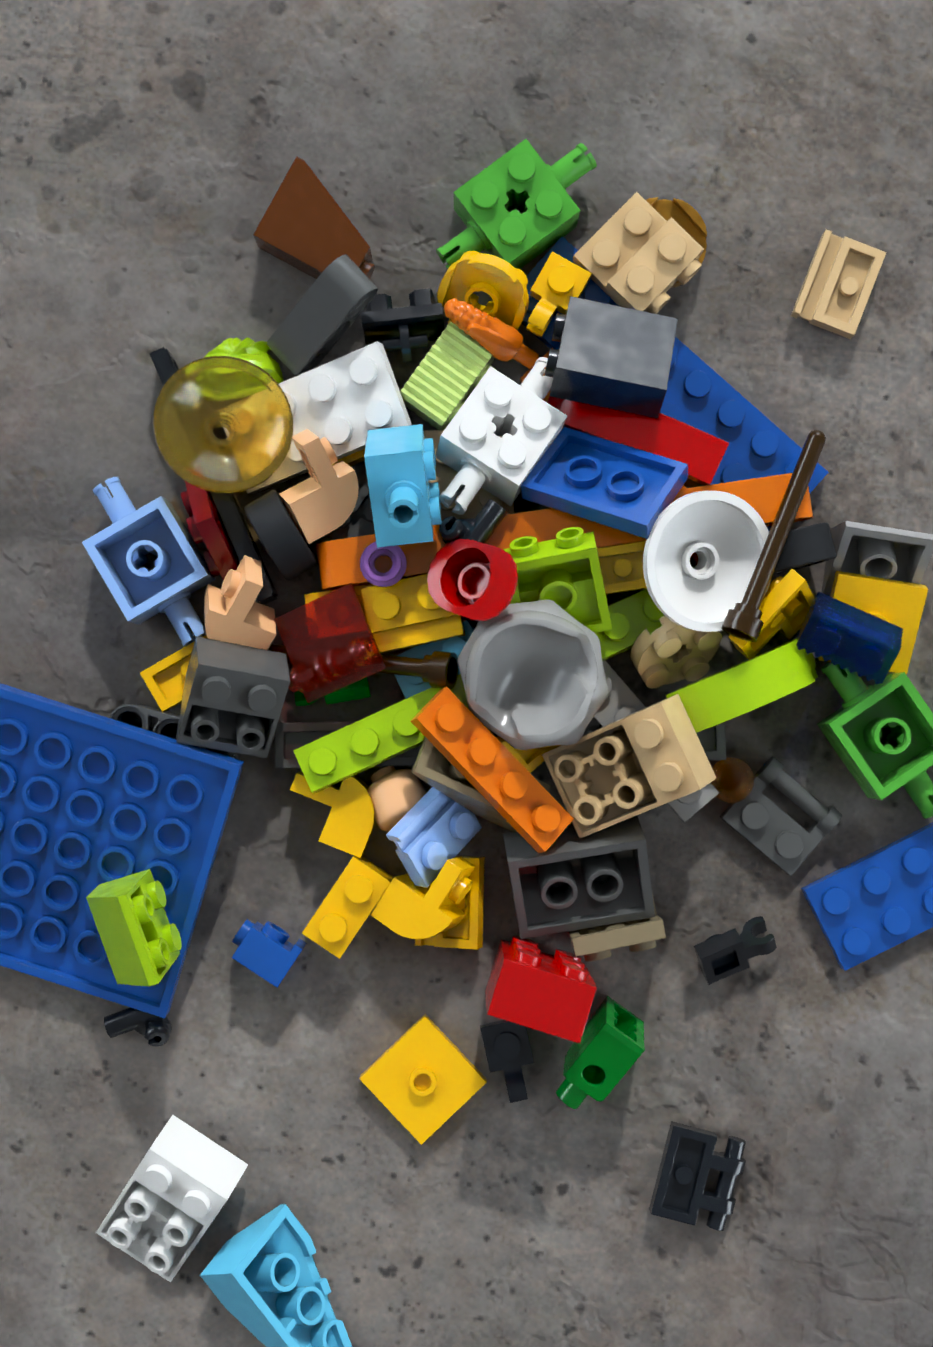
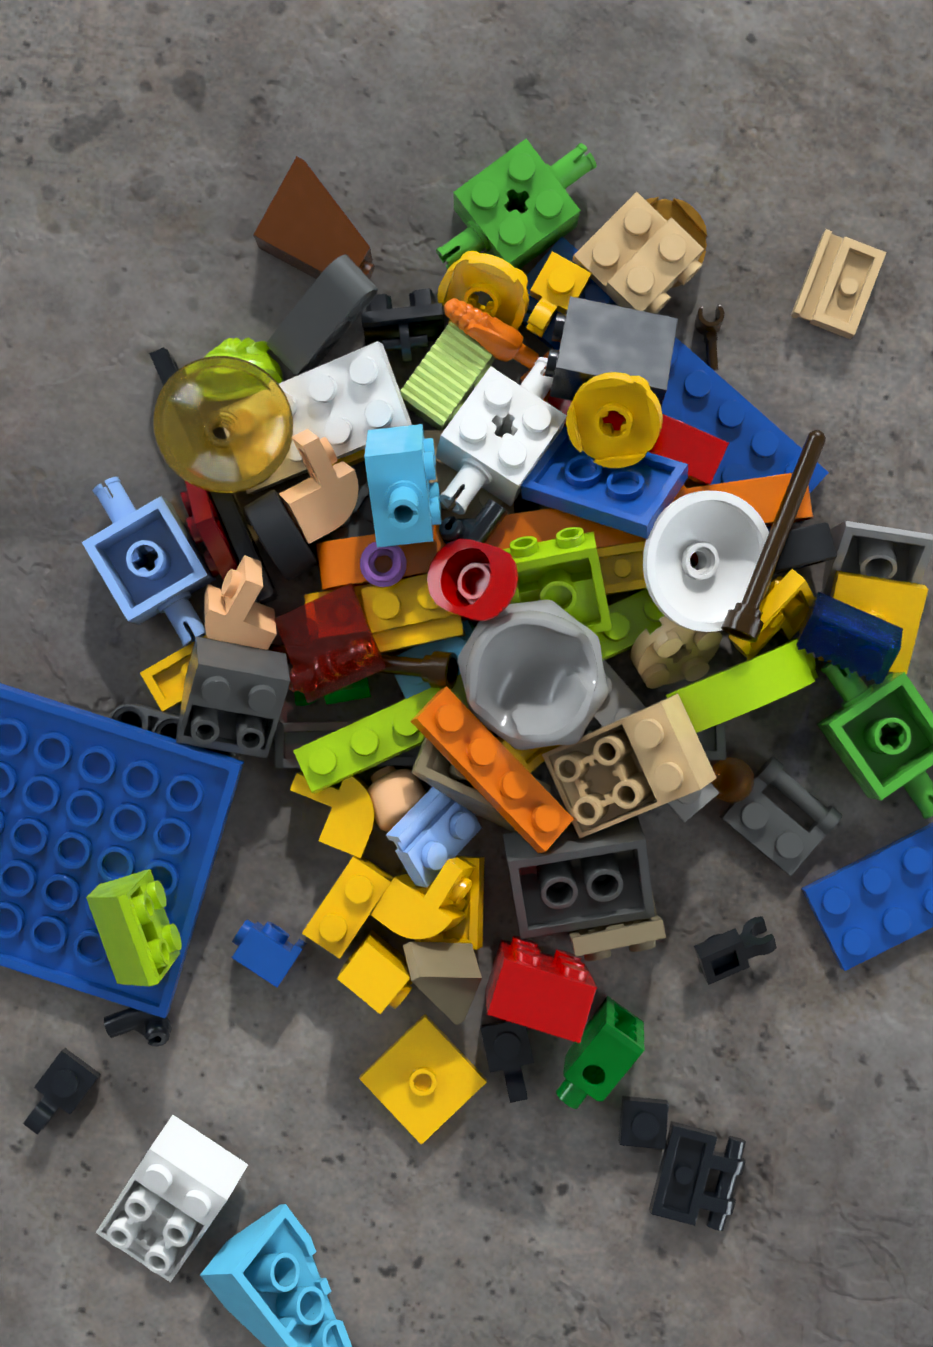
none -> black plate [23,1048,101,1135]
none -> yellow brick [337,930,412,1015]
none -> dark tan slope [403,941,482,1025]
none -> yellow plate [566,372,663,468]
none -> black plate [618,1096,669,1149]
none -> dark brown hand [695,304,725,371]

